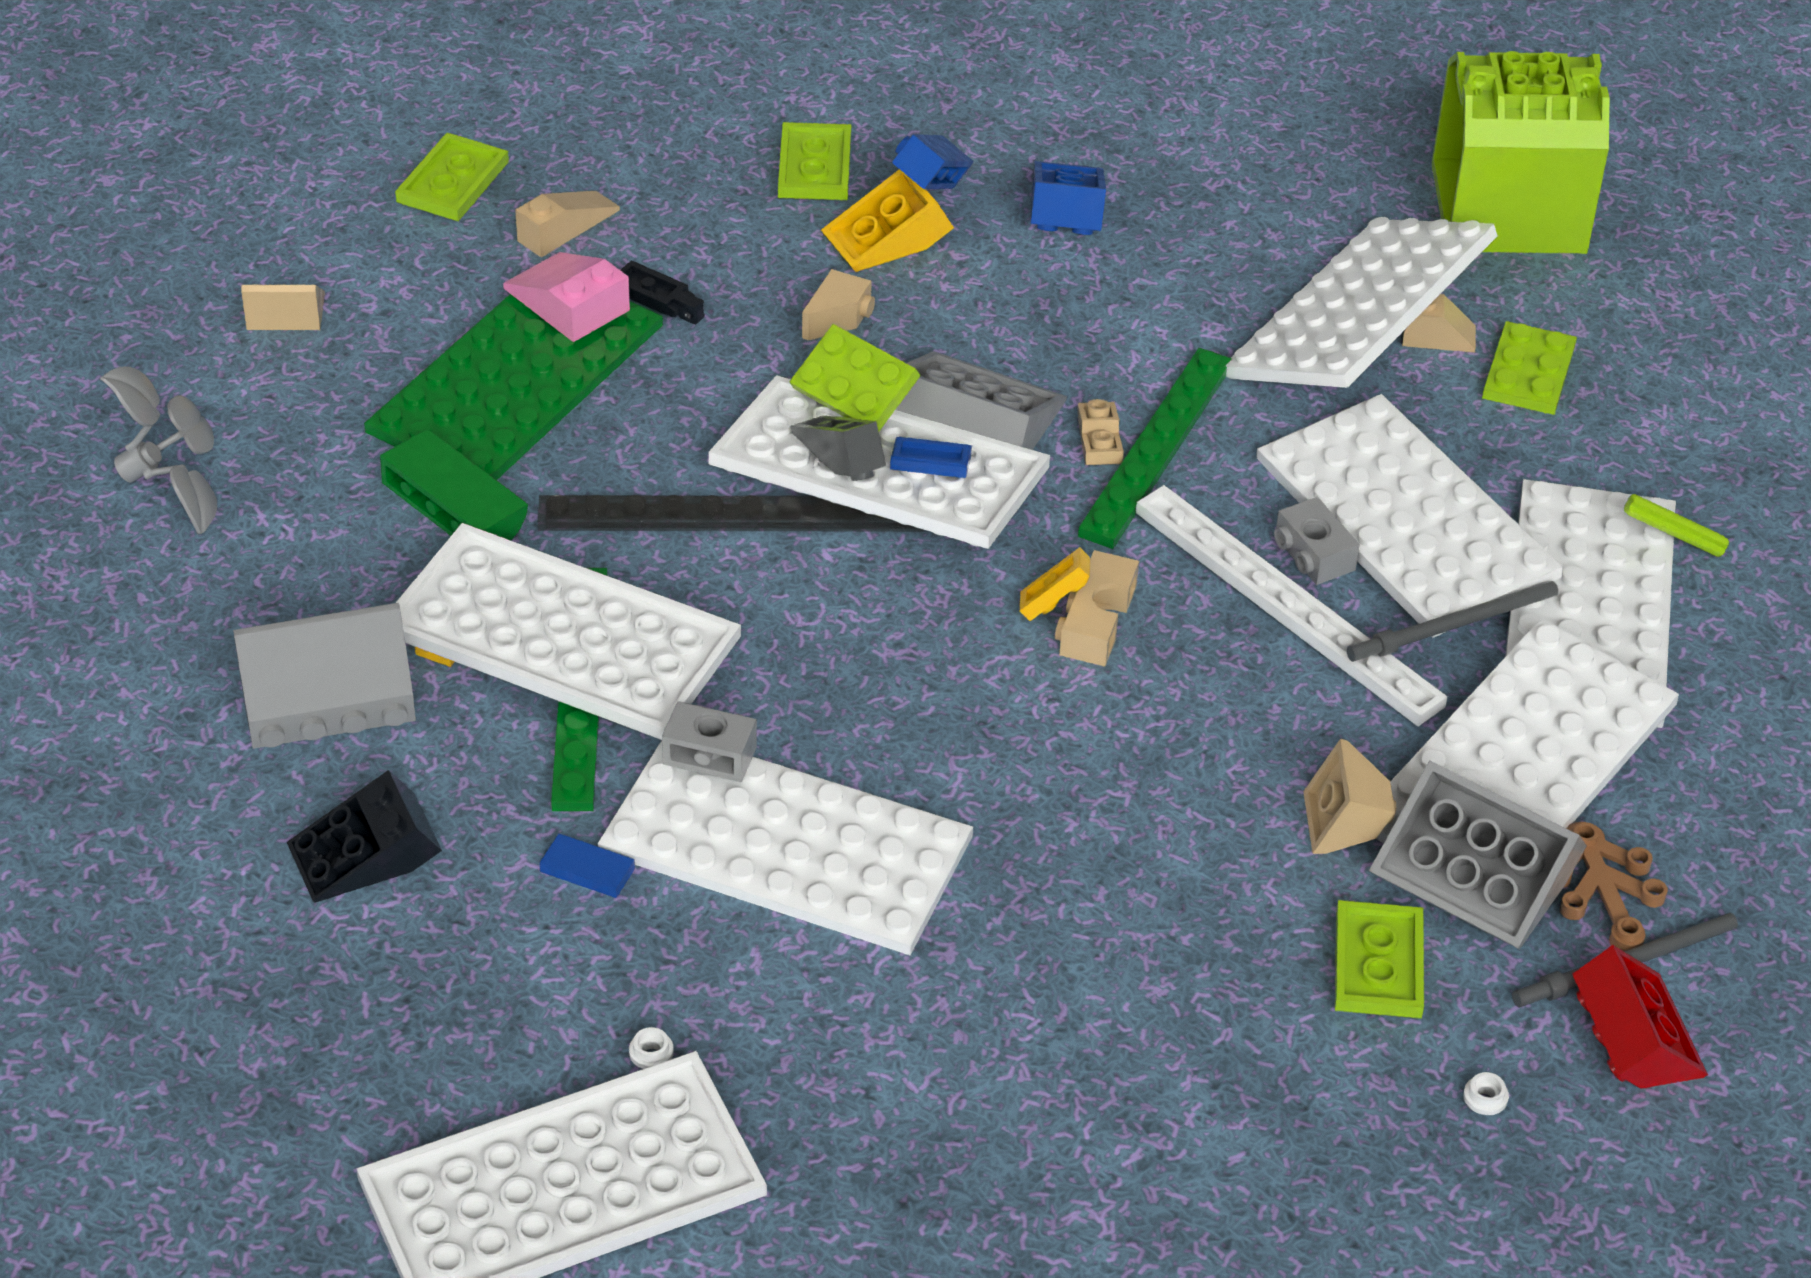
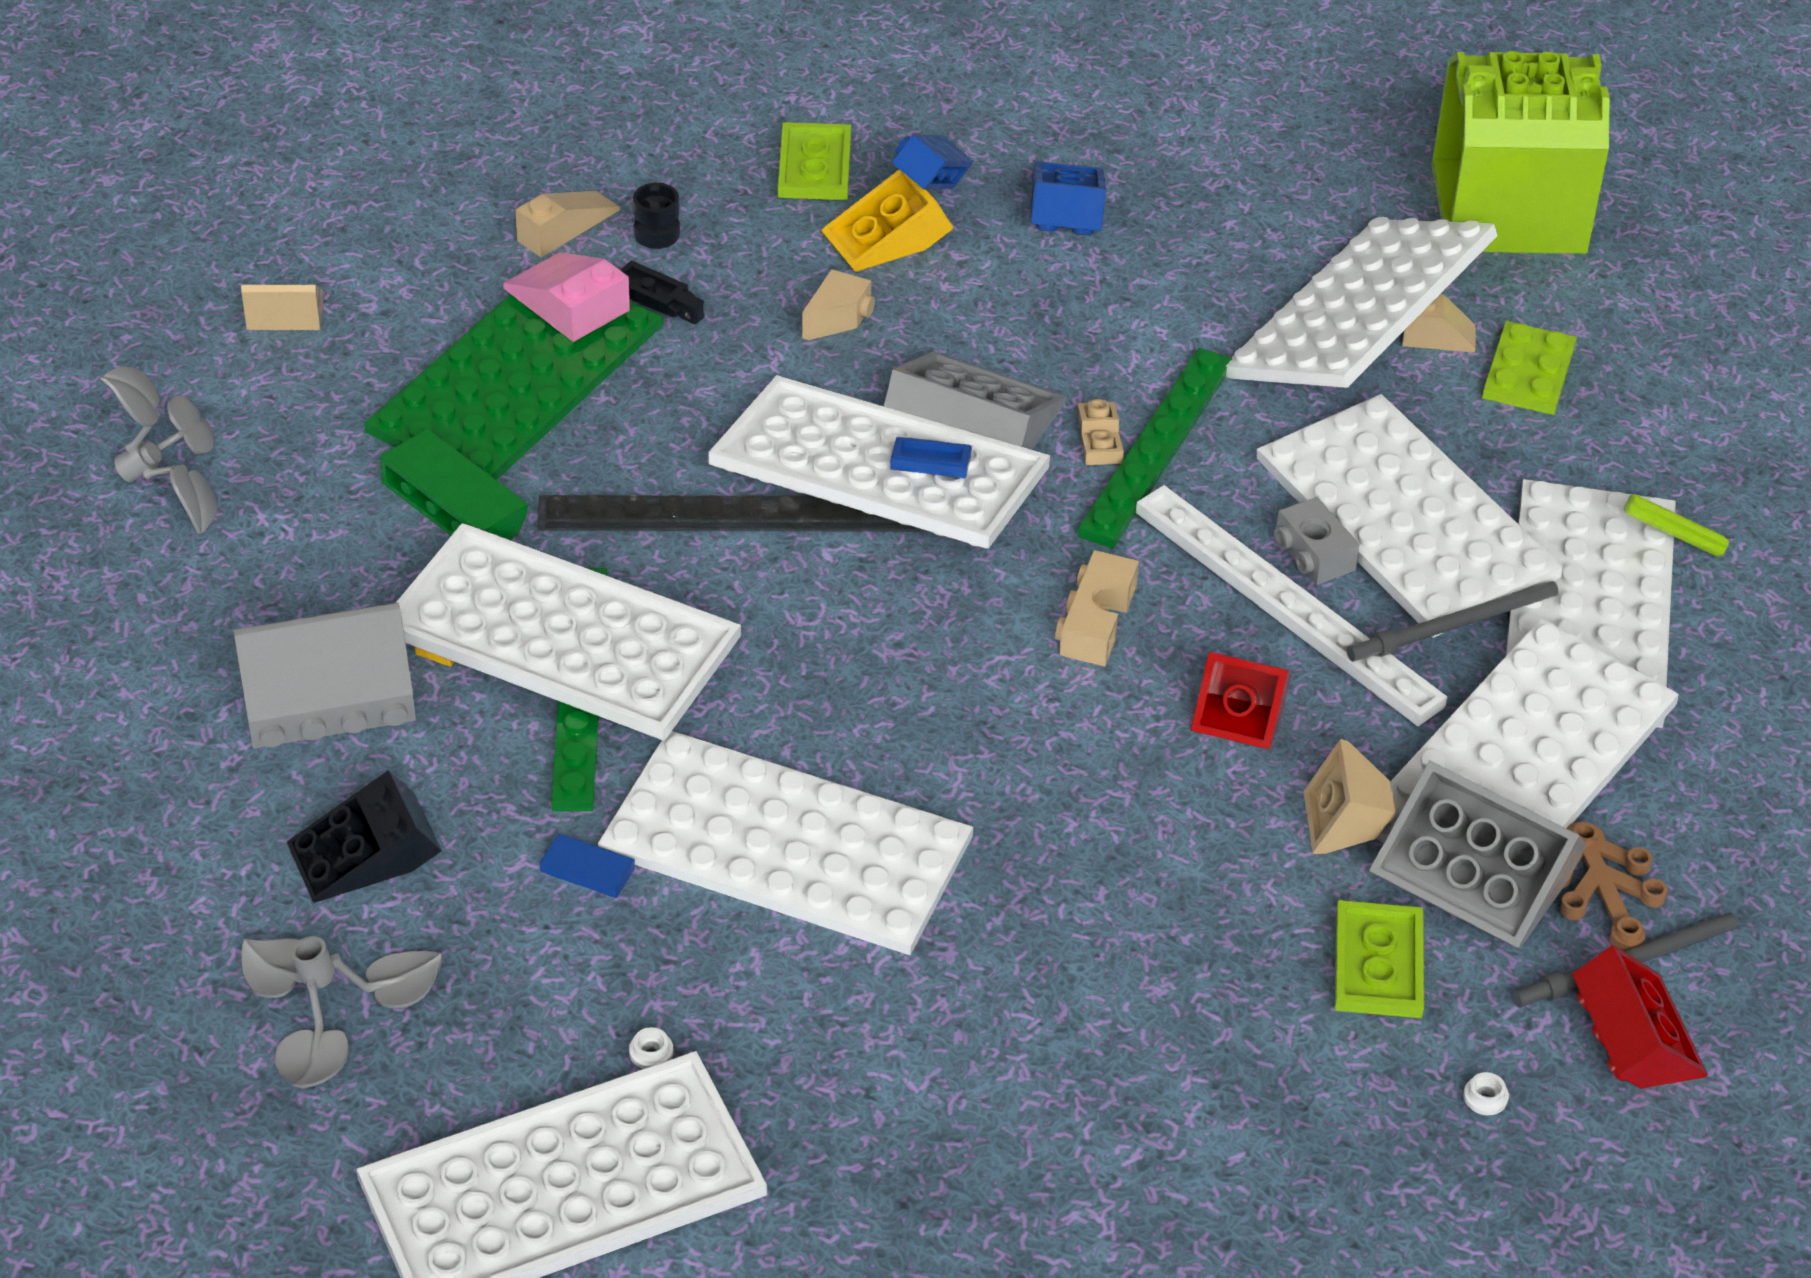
lime plate [395,132,509,221] -> none
light grey brick [662,701,757,782] -> none
lime plate [789,324,921,431] -> none
dark grey slope [790,415,886,481] -> none
yellow plate [1020,547,1090,621] -> none
none -> light grey plant [241,936,442,1088]
none -> black wheel [633,182,680,249]
none -> red slope [1191,652,1292,750]

